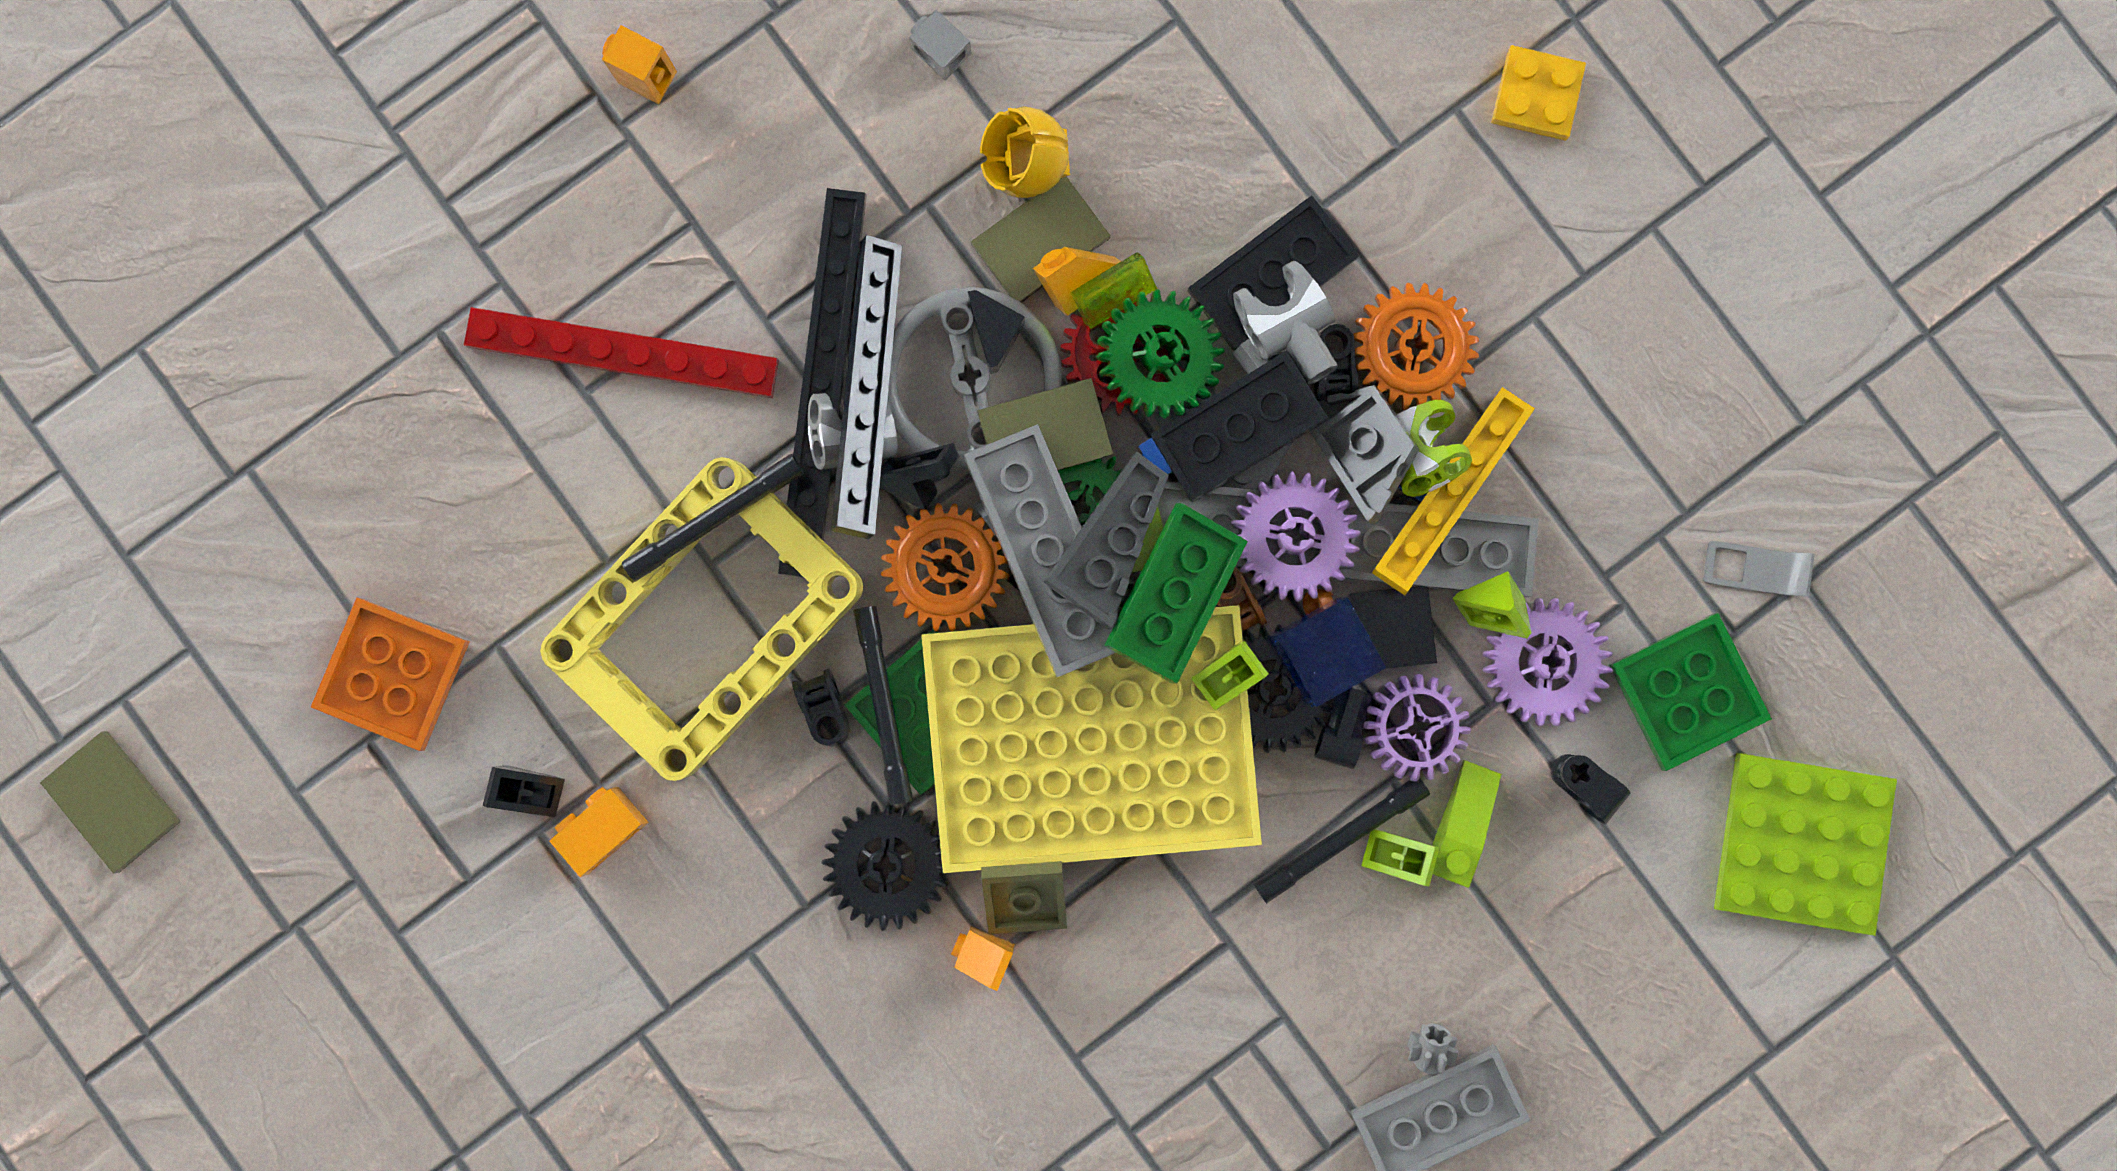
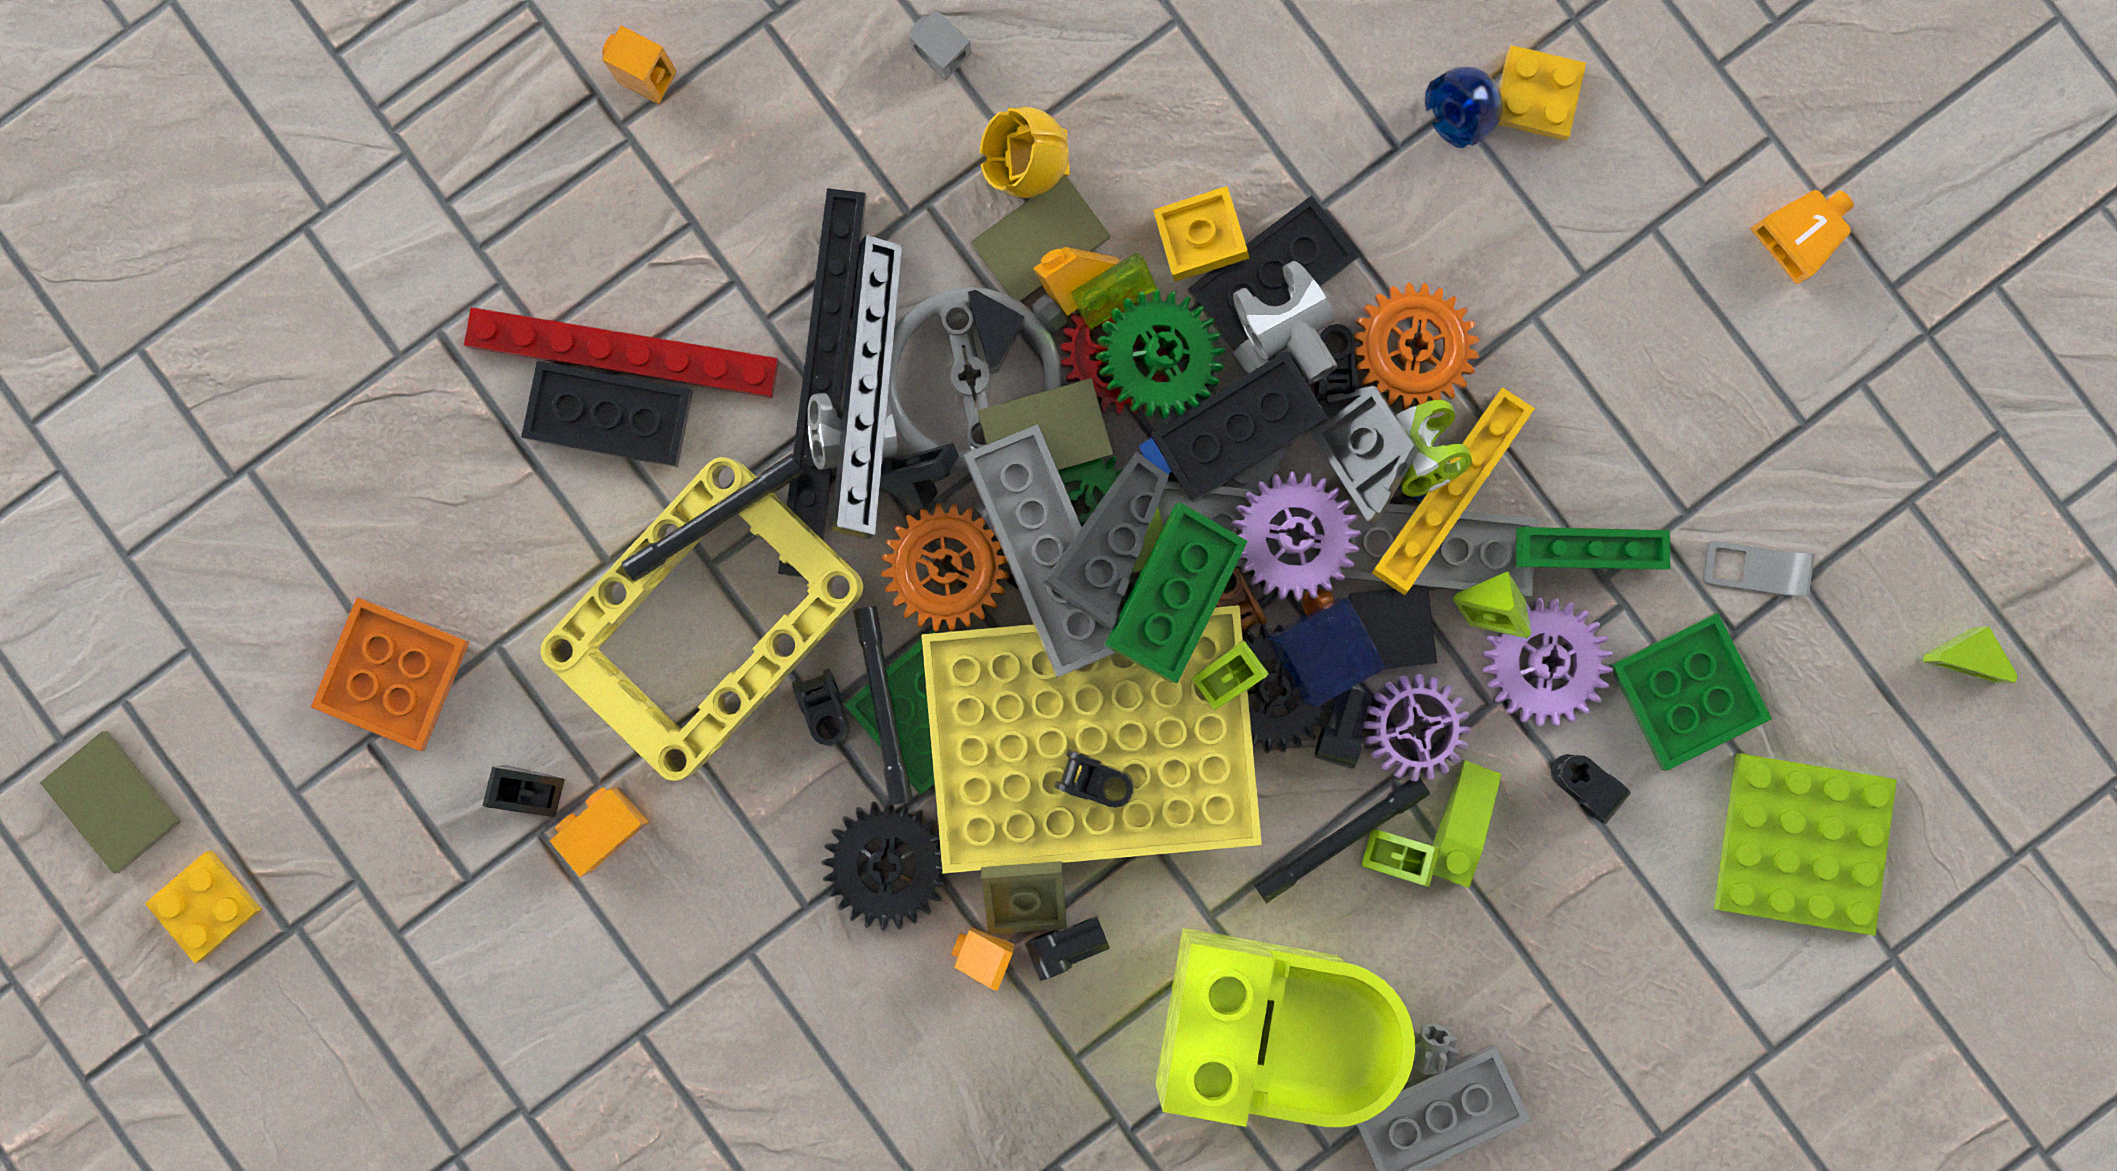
none -> yellow plate [144,850,262,964]
none -> black plate [521,361,693,468]
none -> black piece [1025,916,1110,981]
none -> dark grey tile [1033,295,1068,334]
none -> black piece [1054,749,1135,808]
none -> yellow plate [1153,186,1249,282]
none -> neon yellow piece [1155,928,1415,1127]
none -> clear blue cylinder [1425,67,1503,148]
none -> green plate [1516,527,1670,570]
none -> light orange torso [1750,189,1854,285]
none -> lime slope [1922,626,2018,683]

